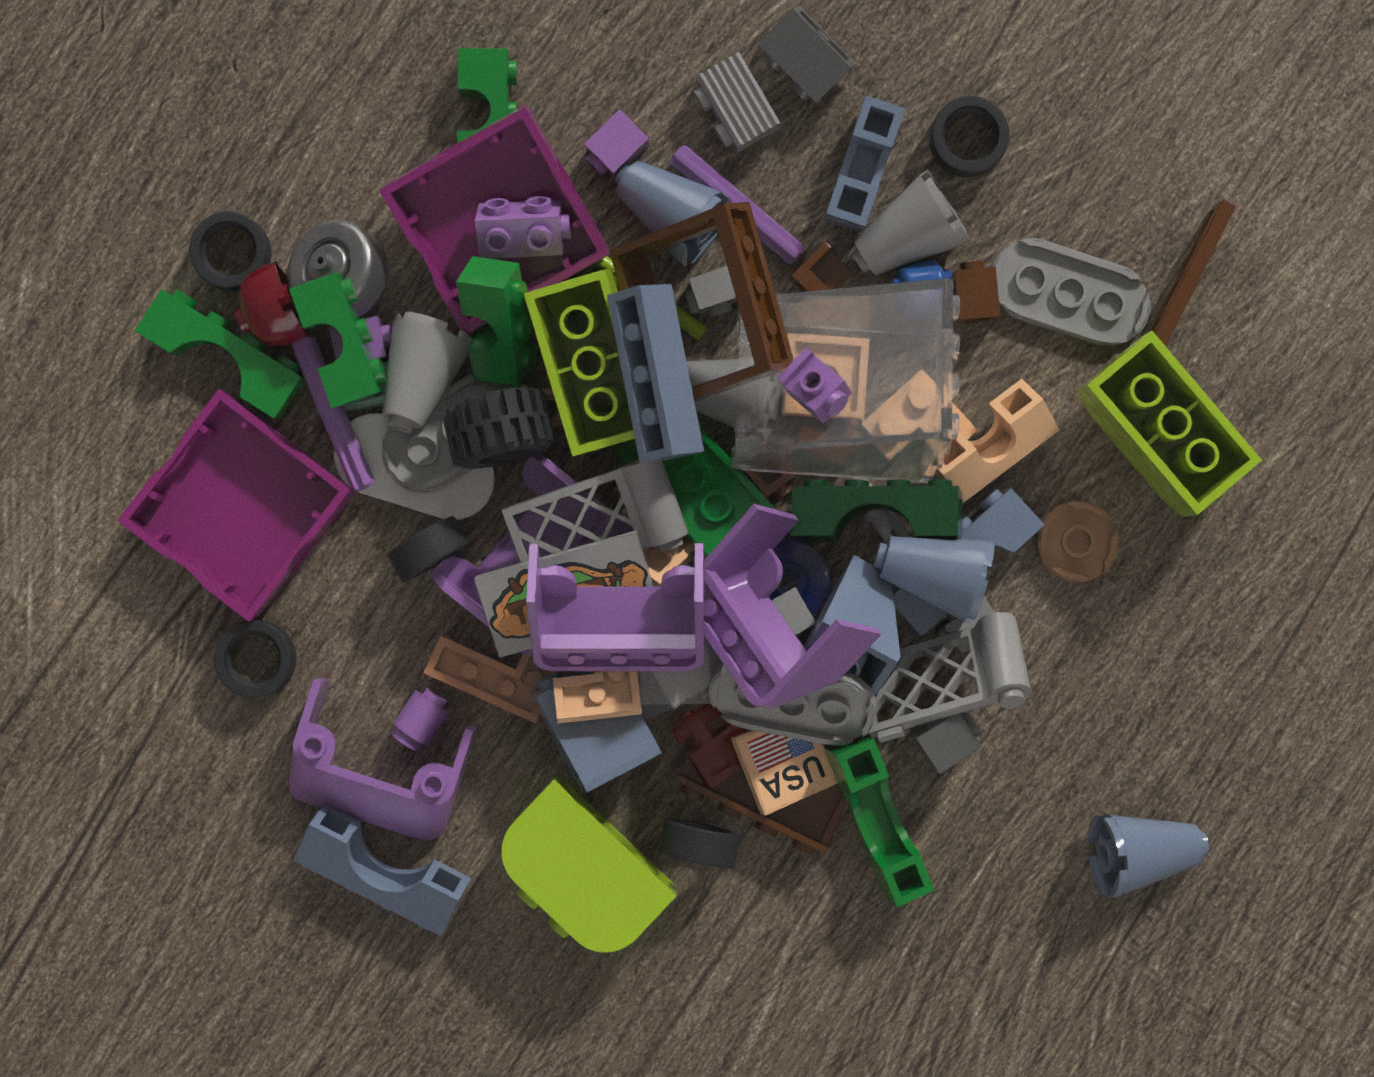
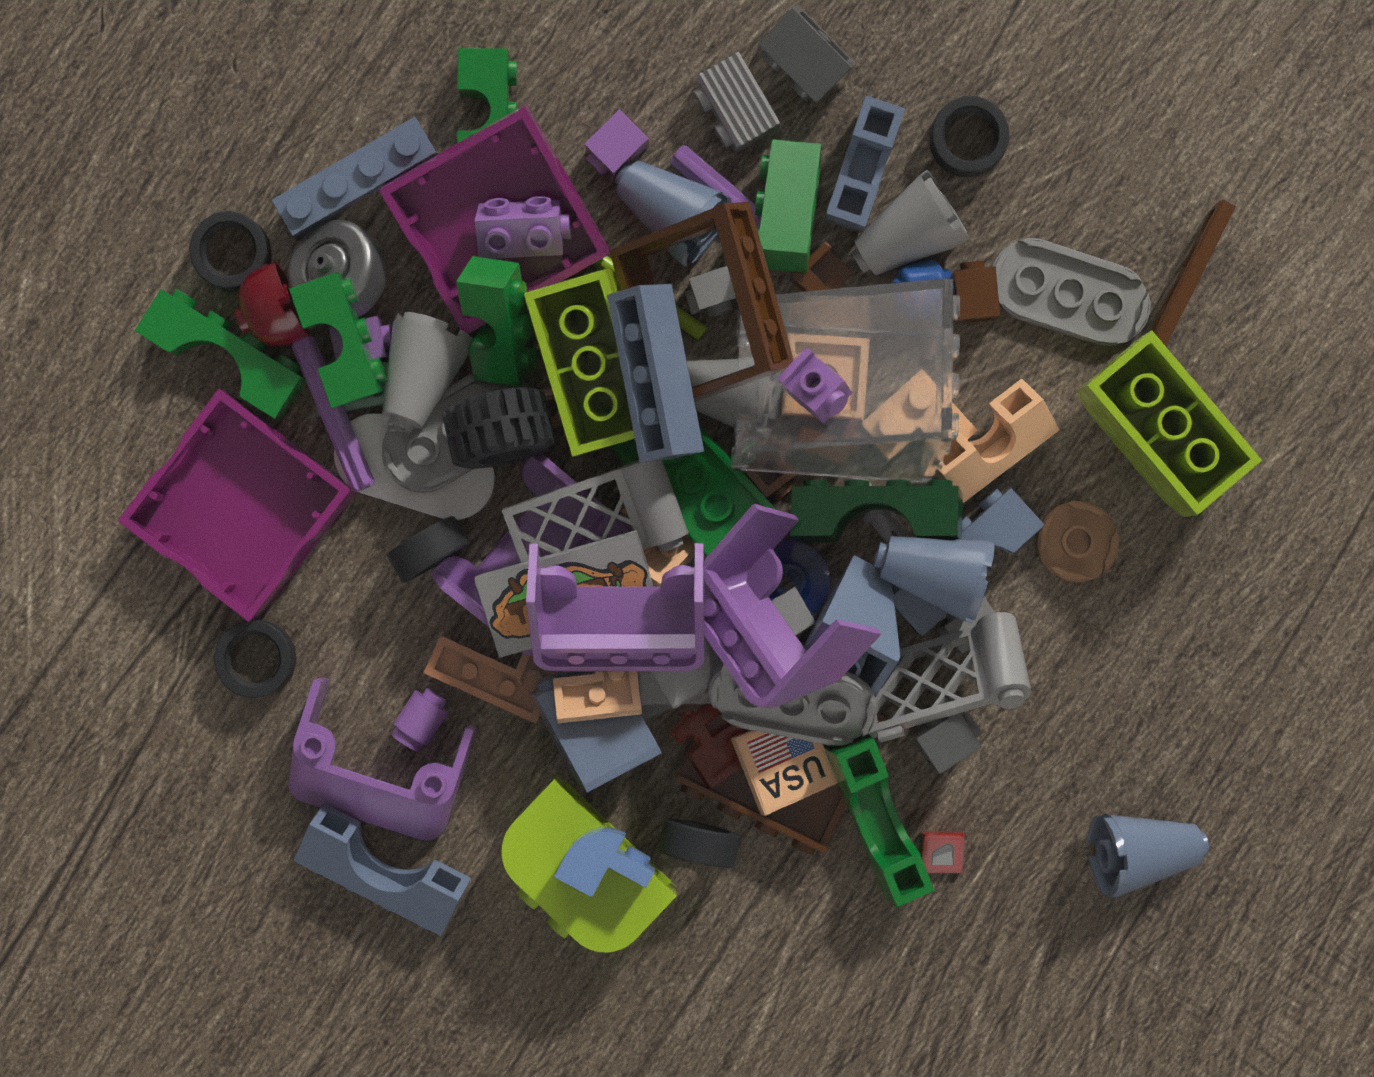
none -> sand blue arch [272,117,437,241]
none -> medium blue brick [554,828,655,897]
none -> green brick [755,139,821,273]
none -> slope [921,831,965,873]

